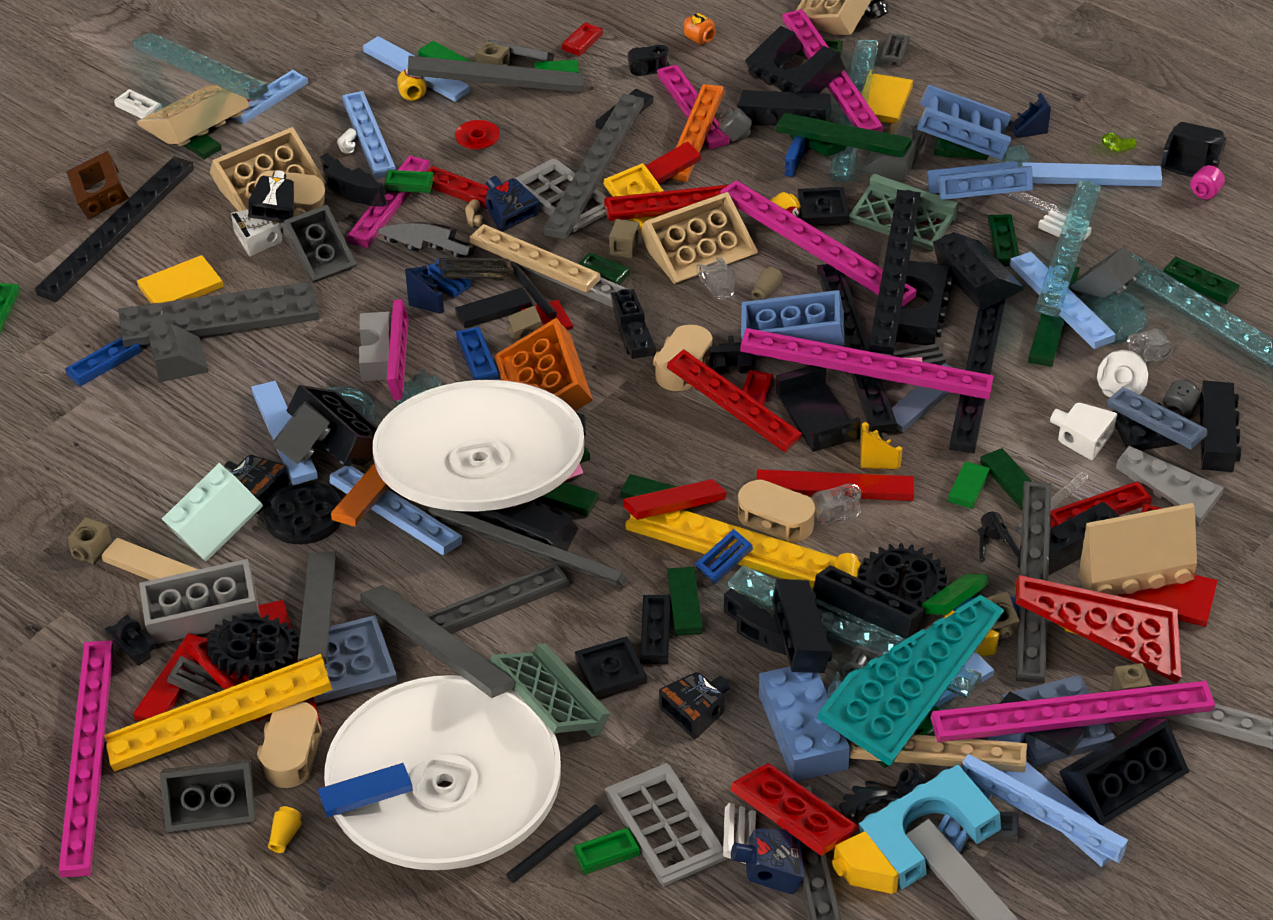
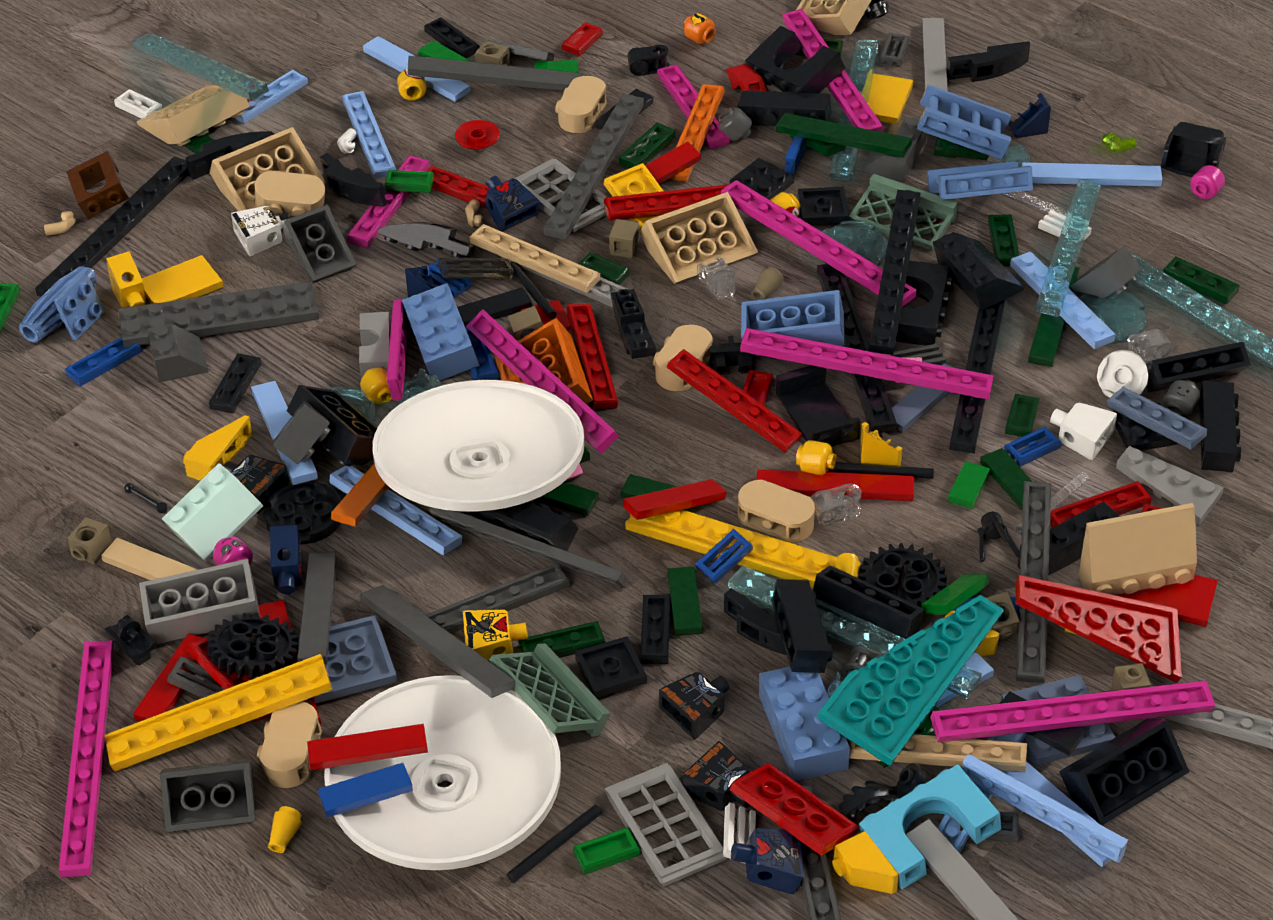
black torso [248,171,294,223] -> none
none -> medium blue plate [19,266,105,343]
none -> tan arm [44,211,76,236]
none -> yellow torso [106,251,146,308]
none -> black hinge [124,483,168,514]
none -> yellow slope [183,415,253,481]
none -> black slope [185,131,274,180]
none -> black tile [209,353,261,413]
none -> dark pink head [213,536,253,565]
none -> dark blue torso [270,525,303,594]
none -> red tile [307,724,428,770]
none -> yellow head [360,368,392,405]
none -> medium blue brick [402,283,479,383]
none -> black tile [424,17,480,58]
none -> yellow torso [463,610,528,661]
none -> dark pink plate [466,310,619,454]
none -> dark green tile [518,621,605,664]
none -> tan brick [555,76,607,133]
none -> red tile [566,304,618,409]
none -> dark green plate [619,123,675,169]
none -> black torso [683,741,750,811]
none -> red slope [726,64,767,91]
none -> black plate [730,158,794,200]
none -> yellow head [796,440,836,475]
none -> clear light blue tile [822,221,888,267]
none -> black bar [829,462,934,479]
none -> light grey tile [922,18,948,91]
none -> black slope [947,41,1030,82]
none -> blue tile [1004,427,1061,467]
none -> dark green tile [1005,394,1040,437]
none -> black brick [1146,341,1251,393]

